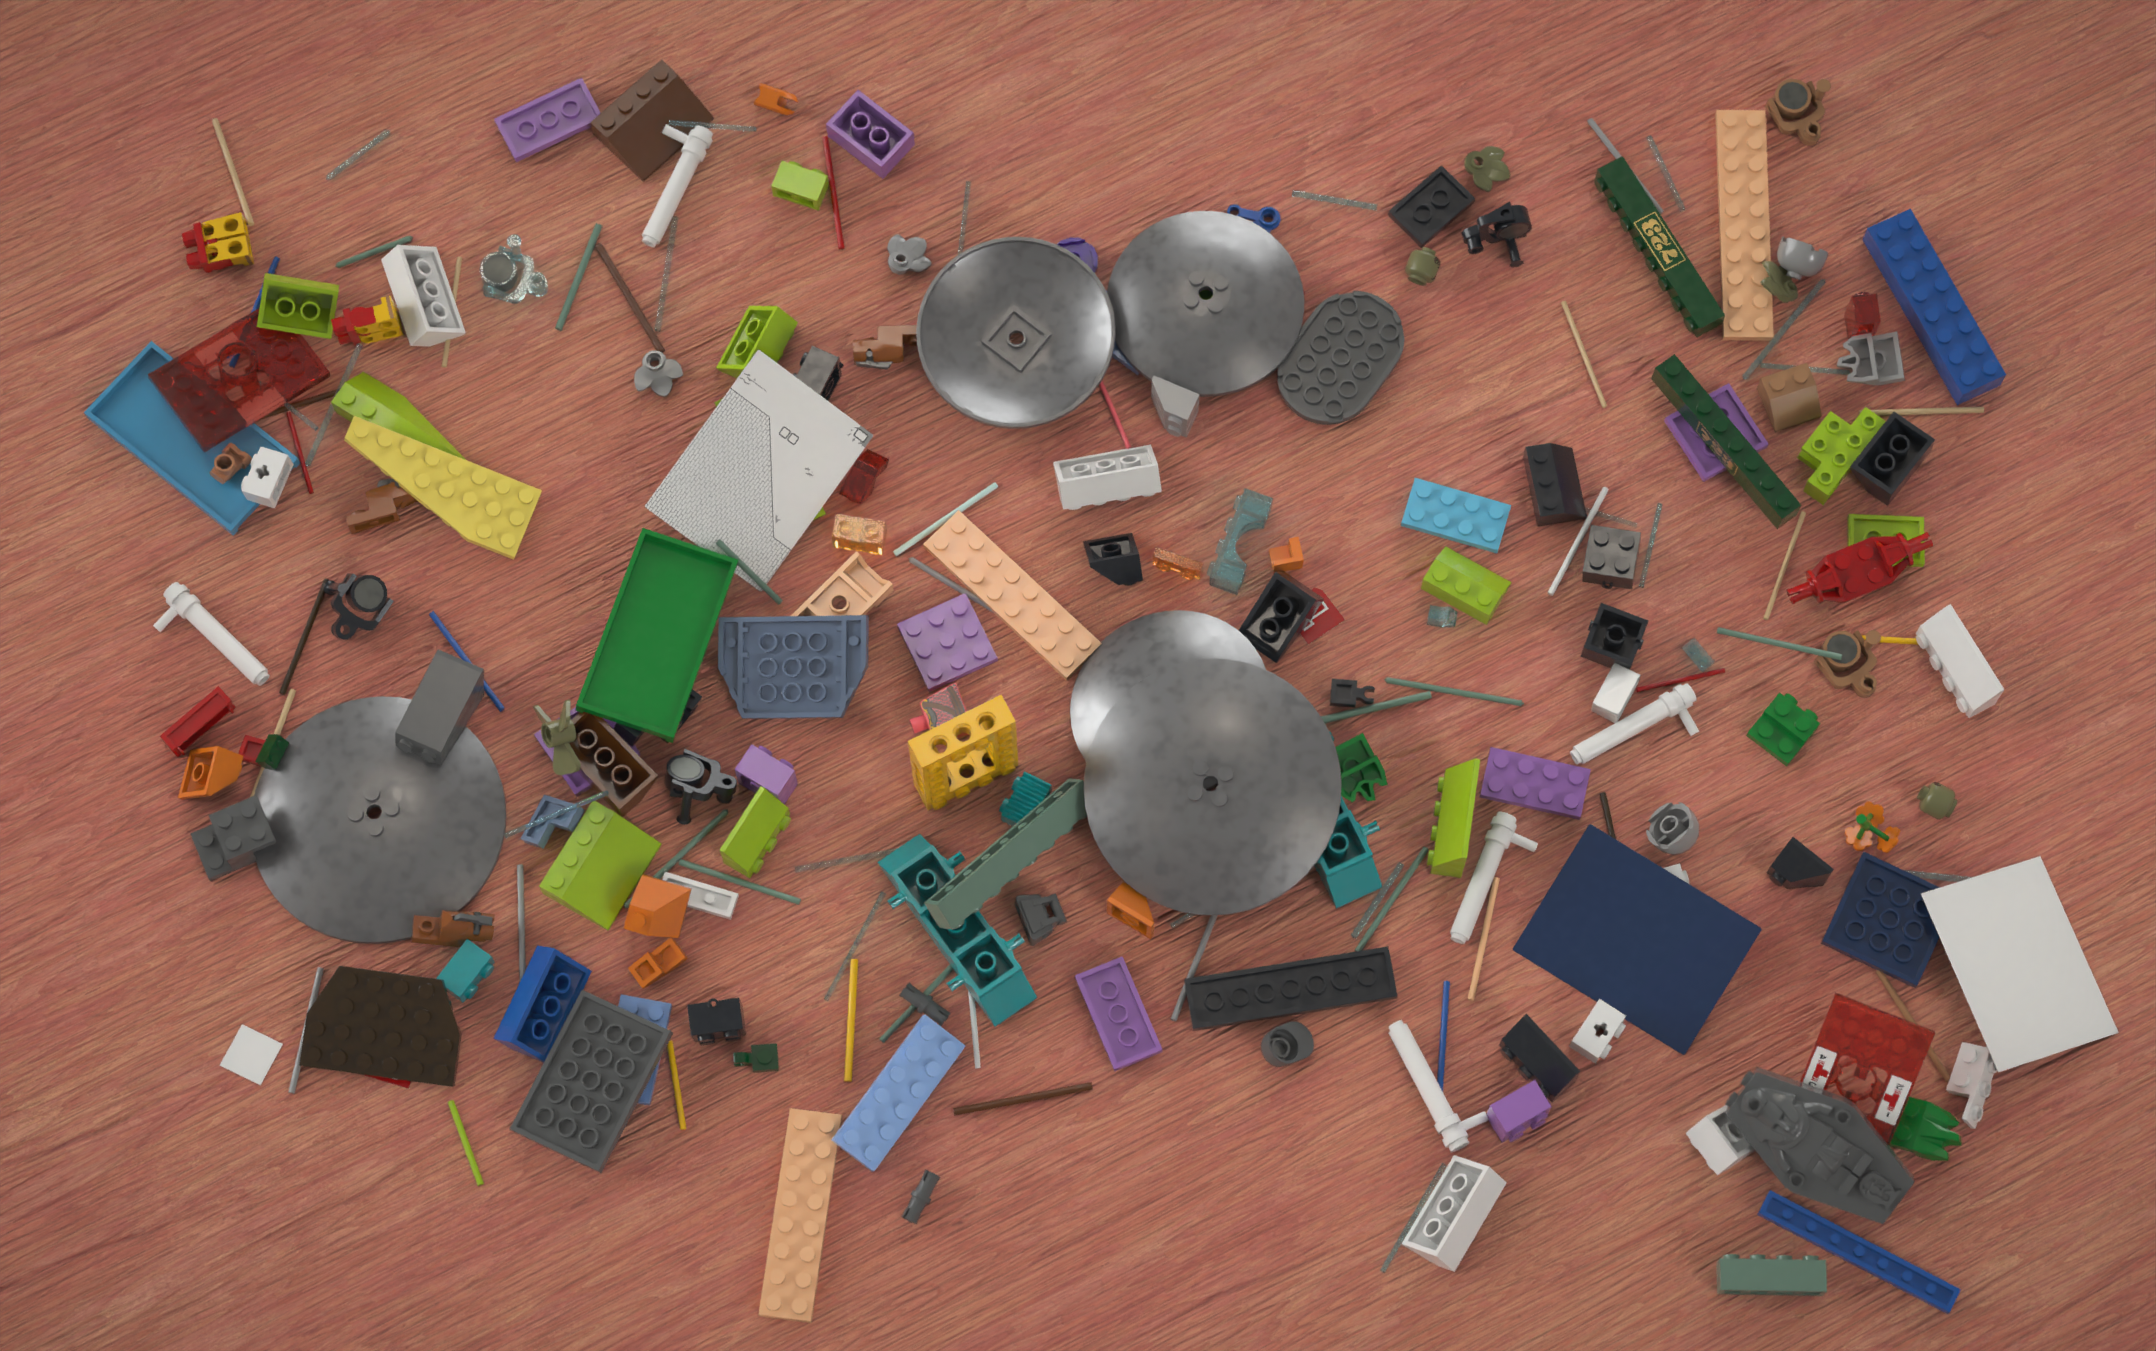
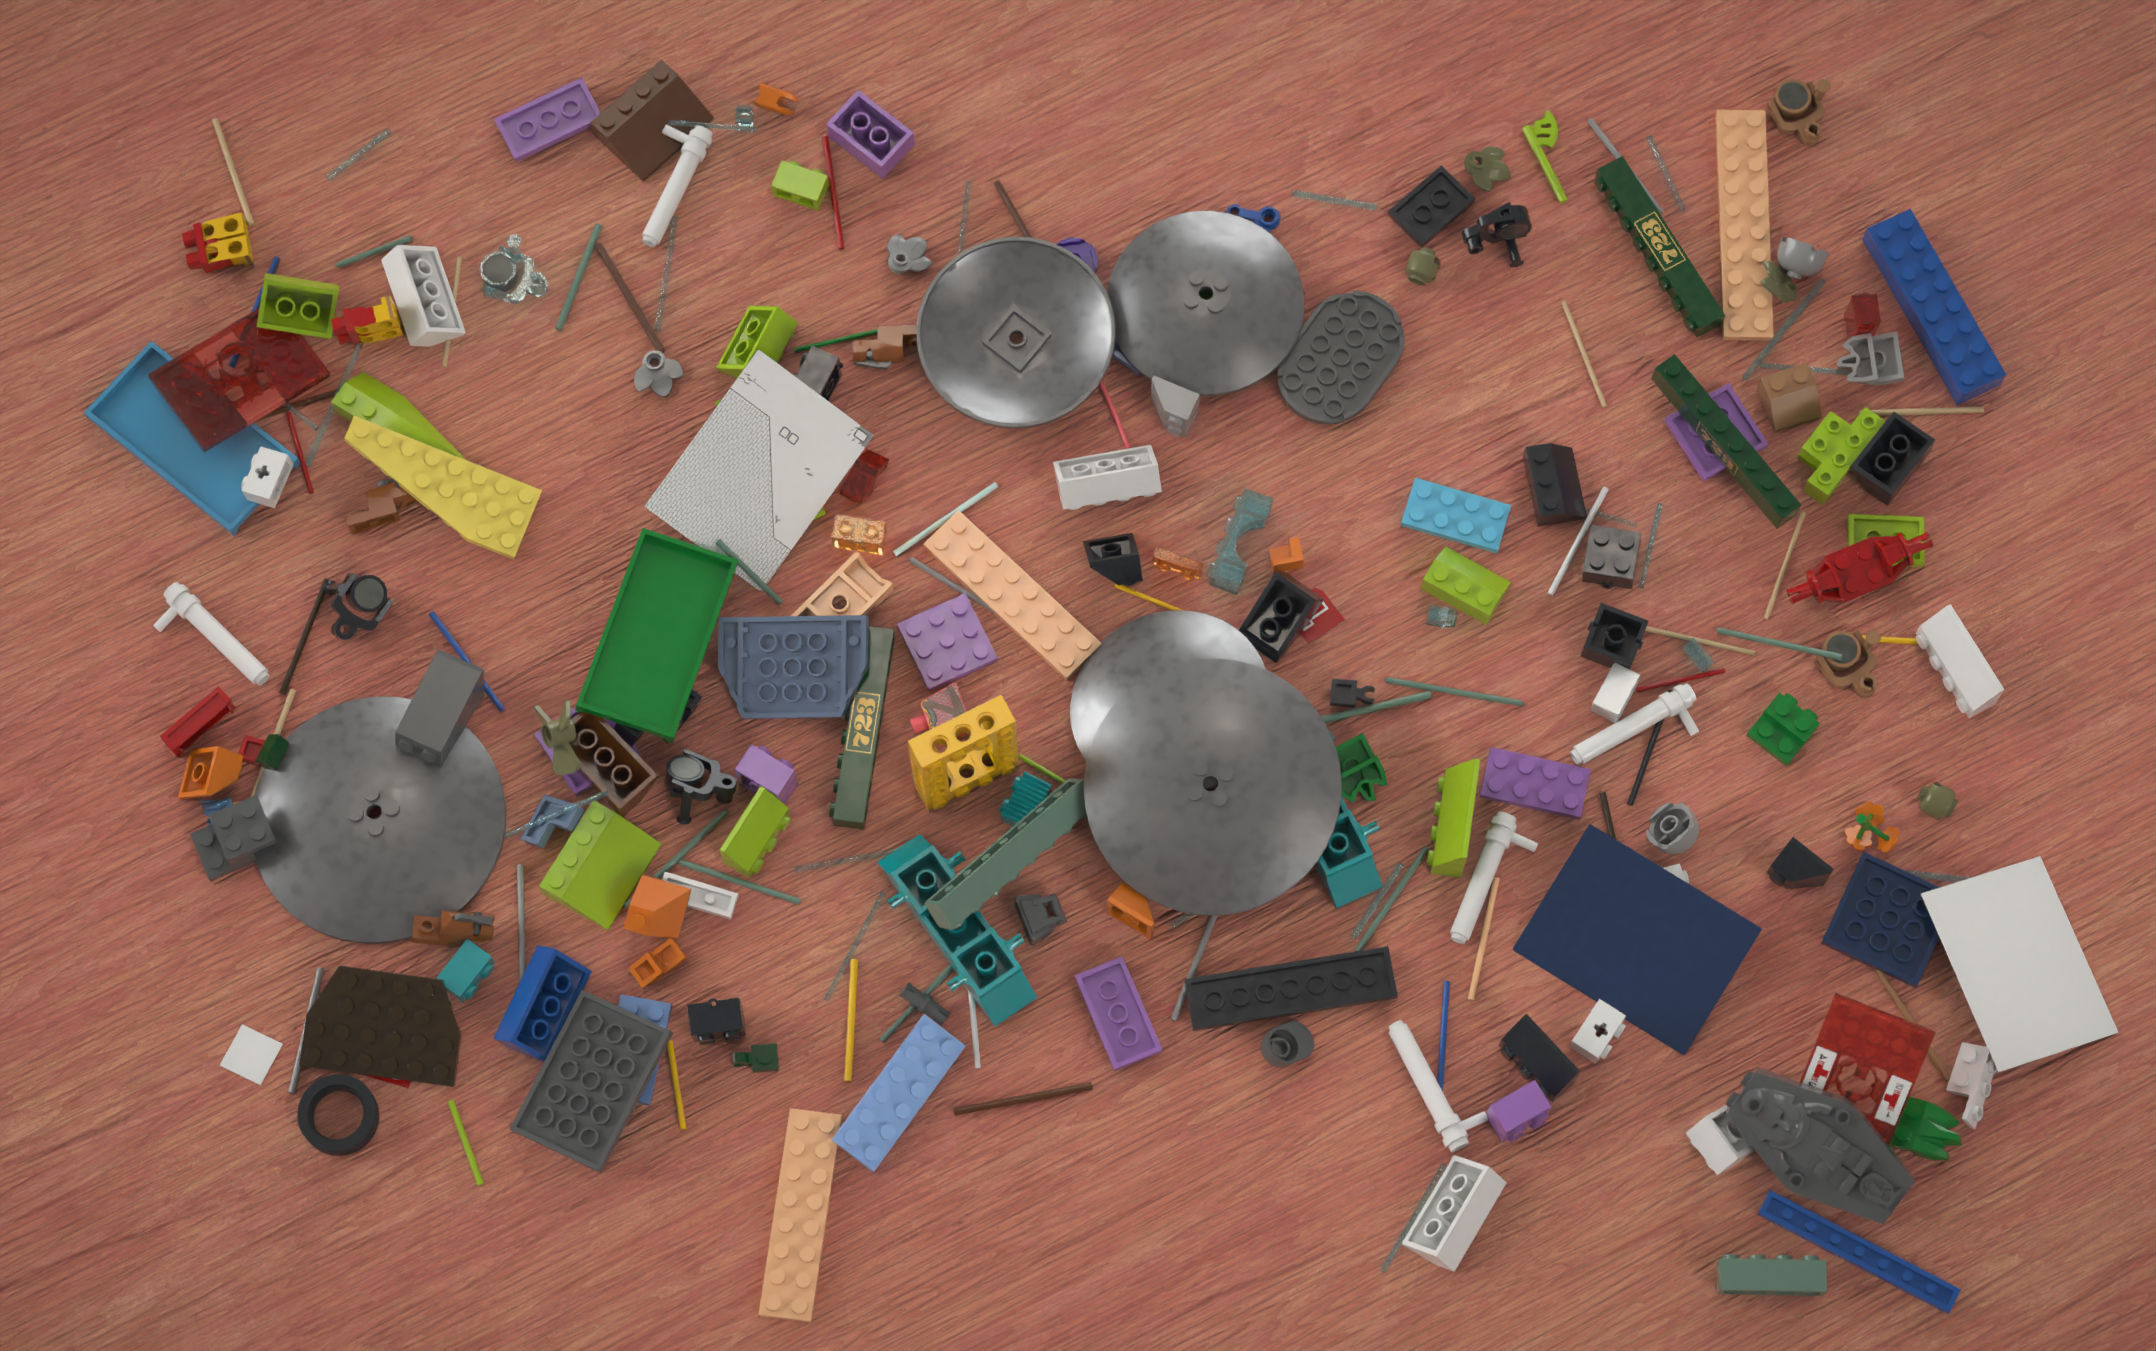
nougat plate [210,443,252,484] -> none
dark grey pin [901,1170,940,1224] -> none
none -> flat silver piece [200,795,238,826]
none -> black tyre [297,1074,379,1156]
none -> clear light blue piece [736,105,754,126]
none -> green axle [794,329,878,353]
none -> brick [829,626,895,830]
none -> reddish brown axle [994,180,1032,238]
none -> lime axle [1018,754,1066,784]
none -> yellow axle [1114,584,1185,611]
none -> lime piece [1522,110,1568,204]
none -> black axle [1627,690,1673,806]
none -> tan piece [1645,626,1755,655]

